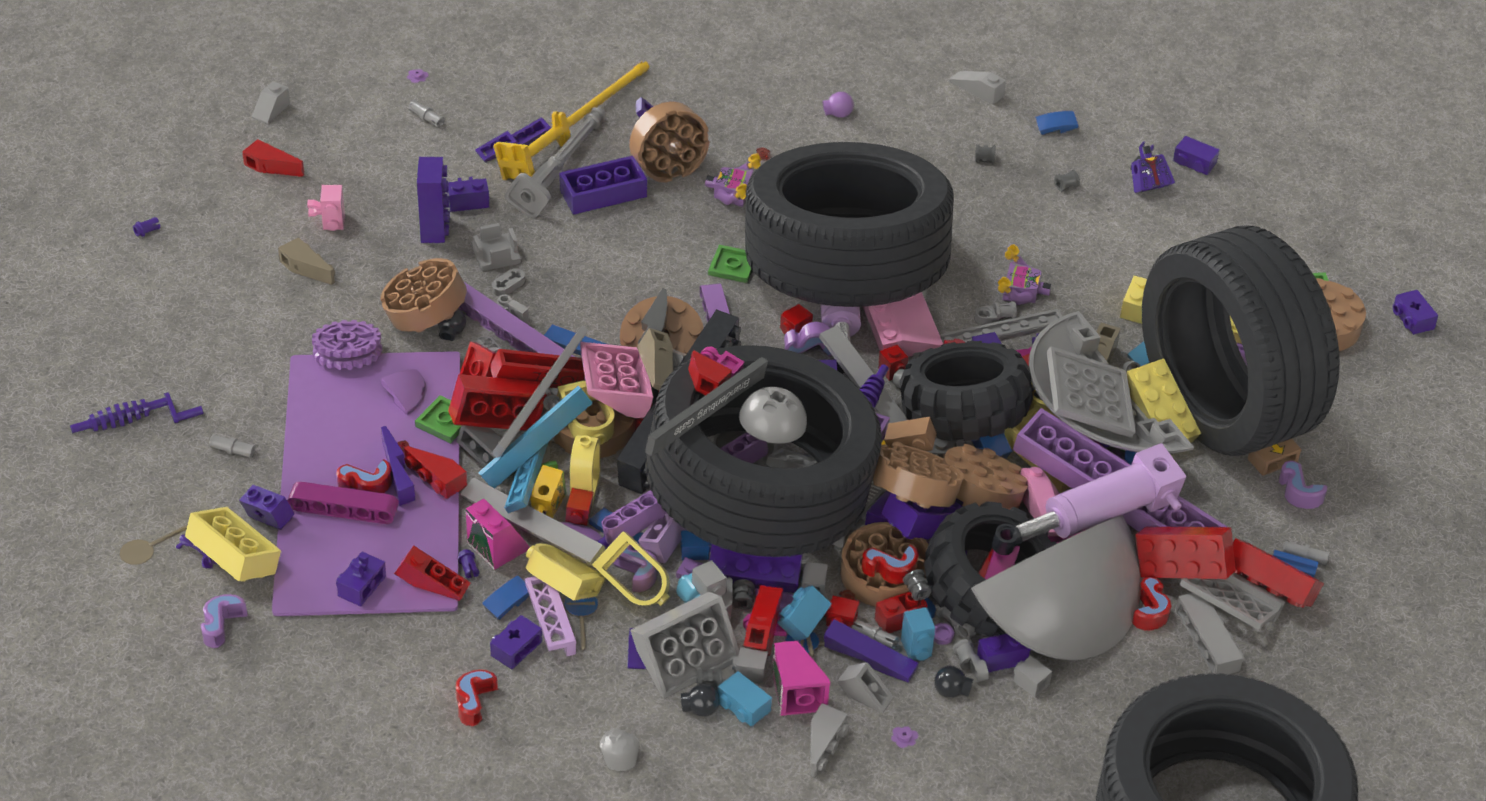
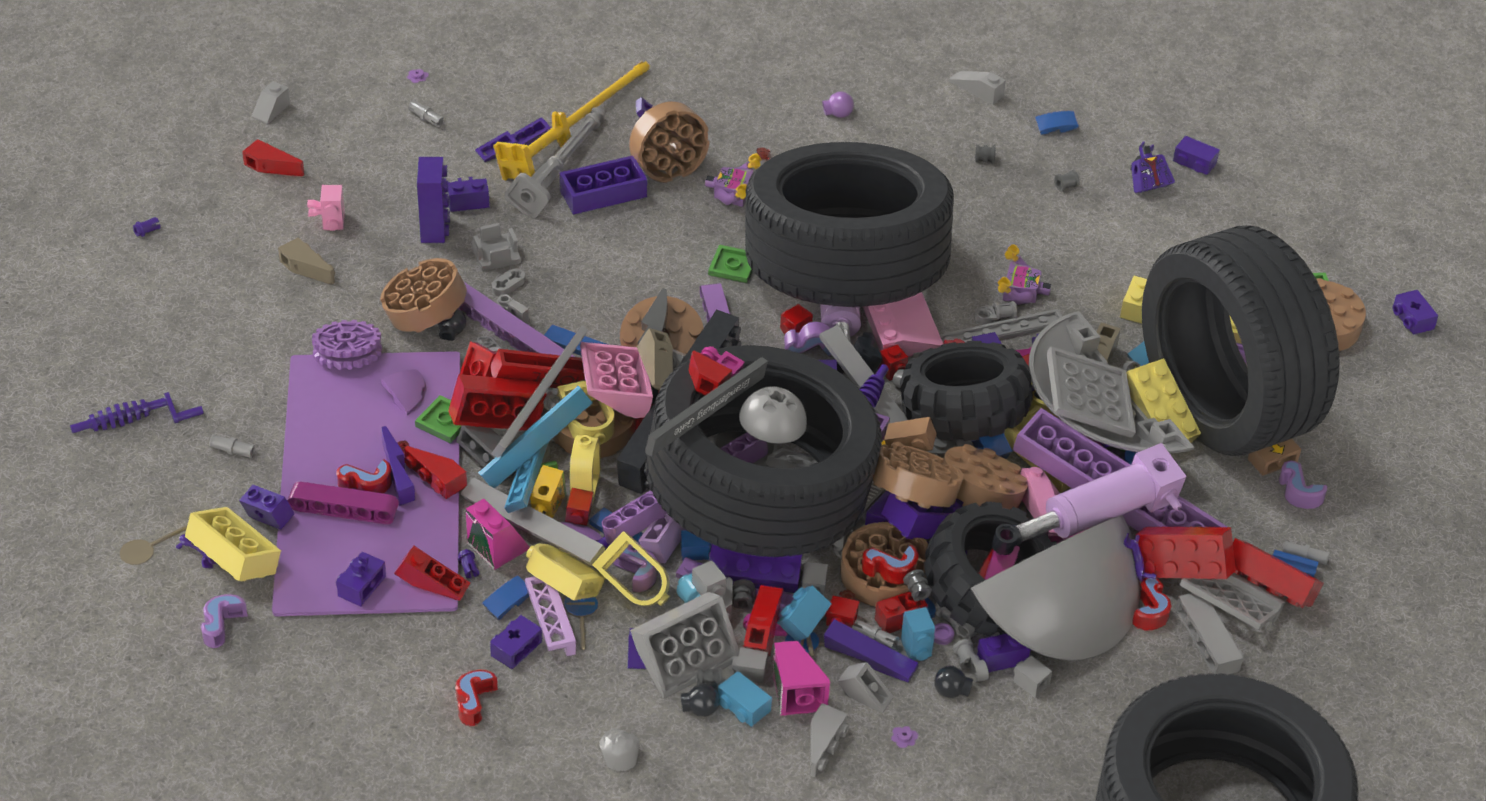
none -> black cylinder [853,332,883,374]
none -> dark purple piece [1124,533,1156,581]

